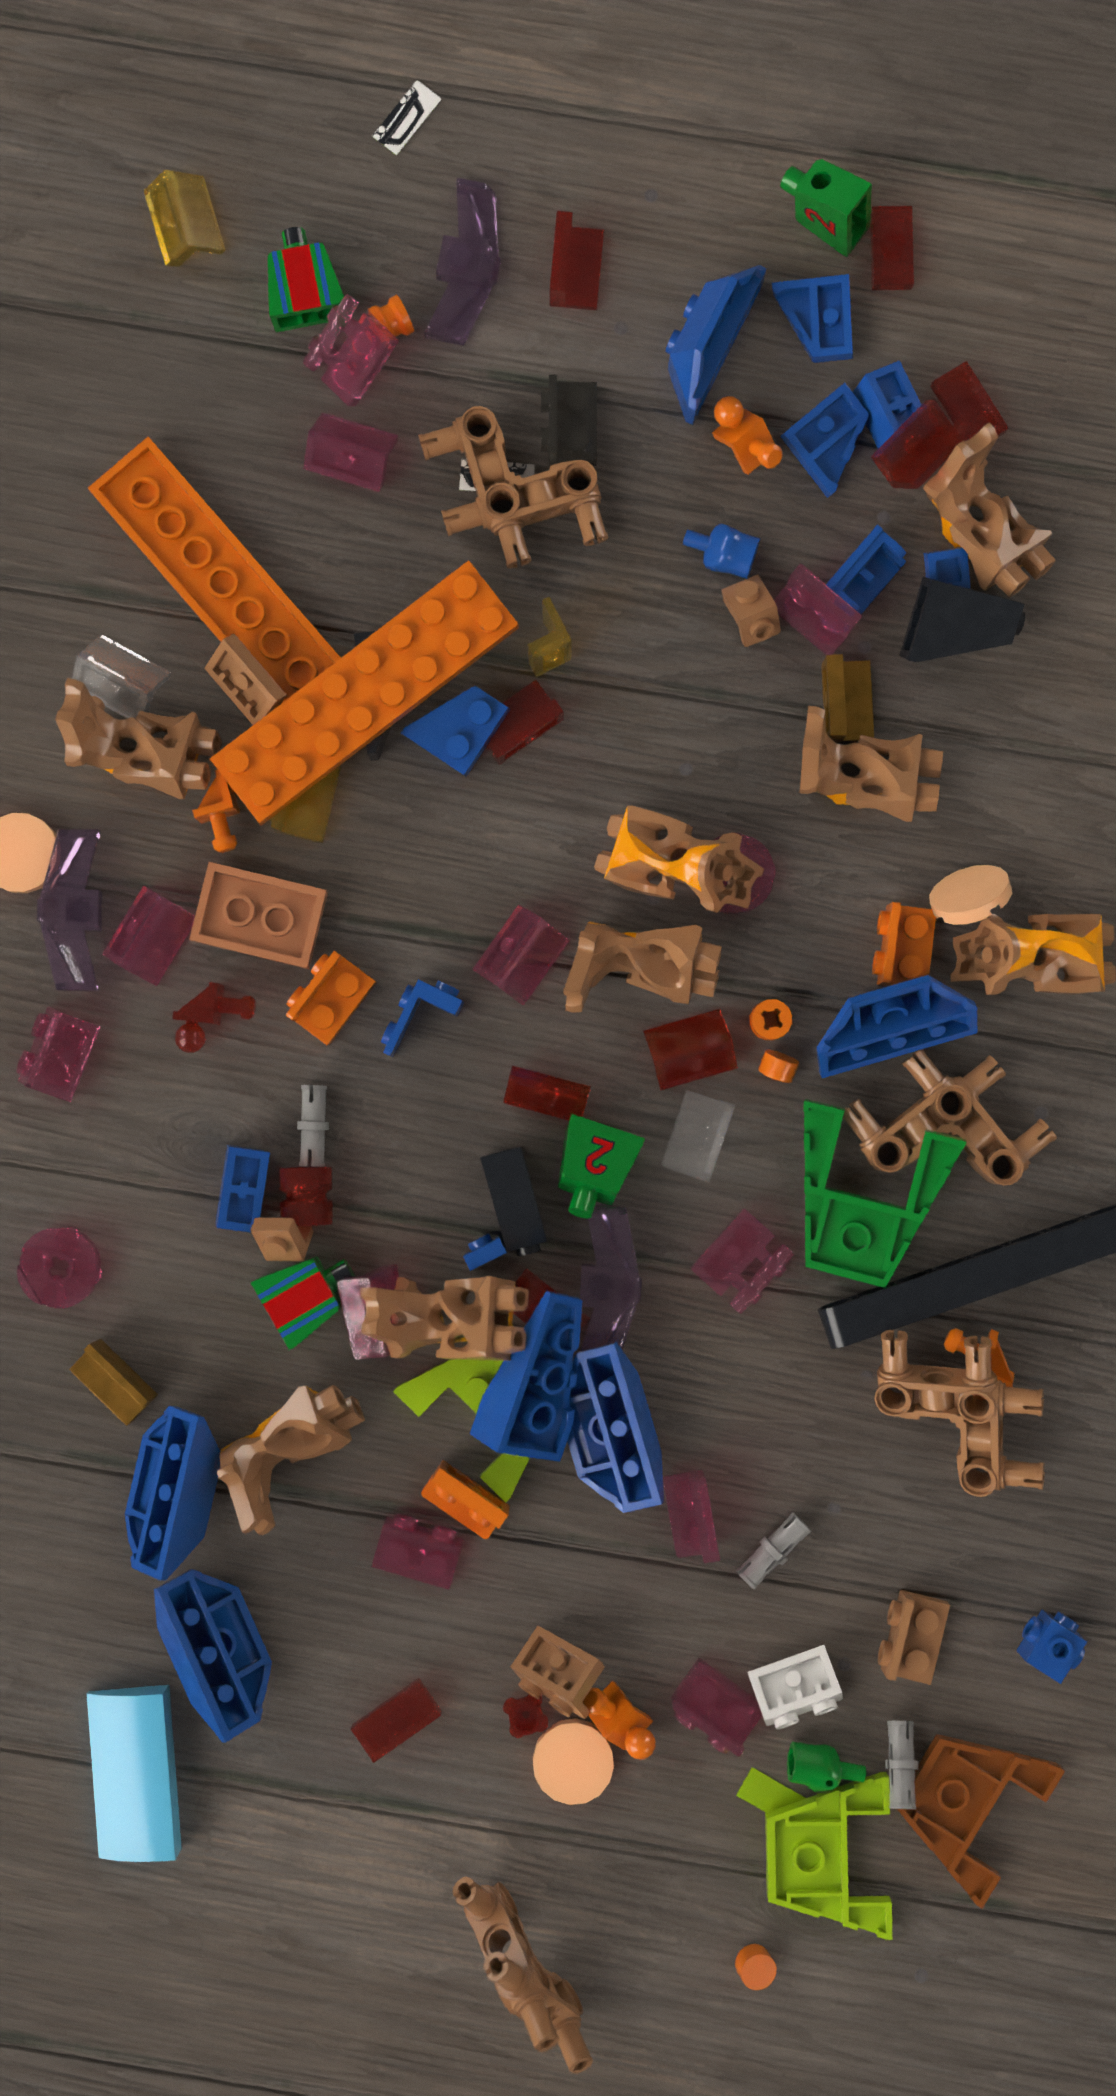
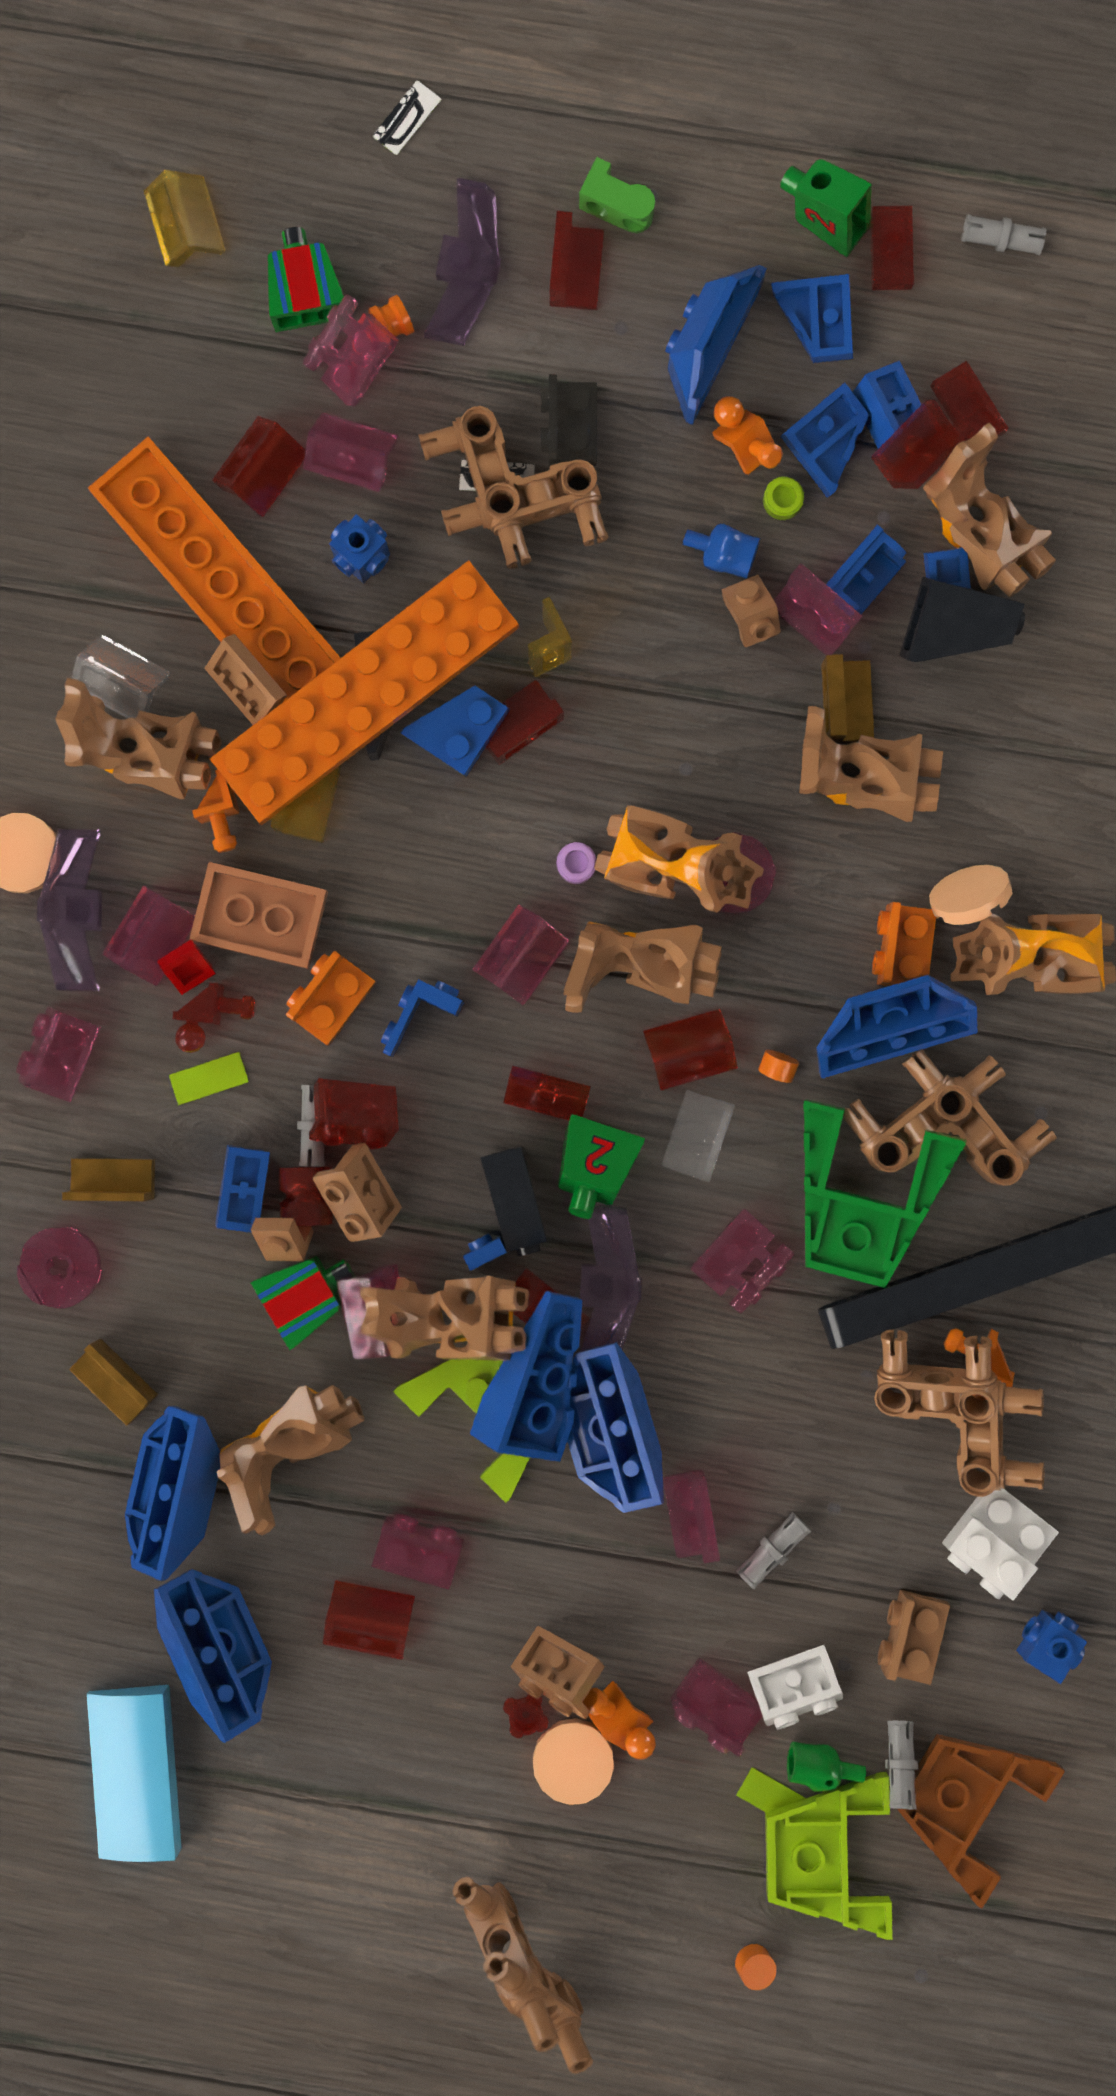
clear red plate [351,1678,442,1763] -> none
orange bracket [421,1460,510,1539] -> none
orange wheel [749,999,792,1040] -> none
none -> pearl gold panel [62,1158,155,1201]
none -> red plate [157,939,216,995]
none -> lime sticker [169,1052,249,1105]
none -> clear red panel [212,416,309,517]
none -> clear red bracket [309,1078,399,1150]
none -> medium nougat bracket [313,1143,402,1242]
none -> clear red panel [323,1580,415,1660]
none -> blue brick [329,514,390,584]
none -> lavender tile [557,842,596,884]
none -> bright green leg [579,157,655,233]
none -> lime tile [763,477,804,520]
none -> white plate [942,1489,1059,1601]
none -> light grey pin [961,214,1046,255]

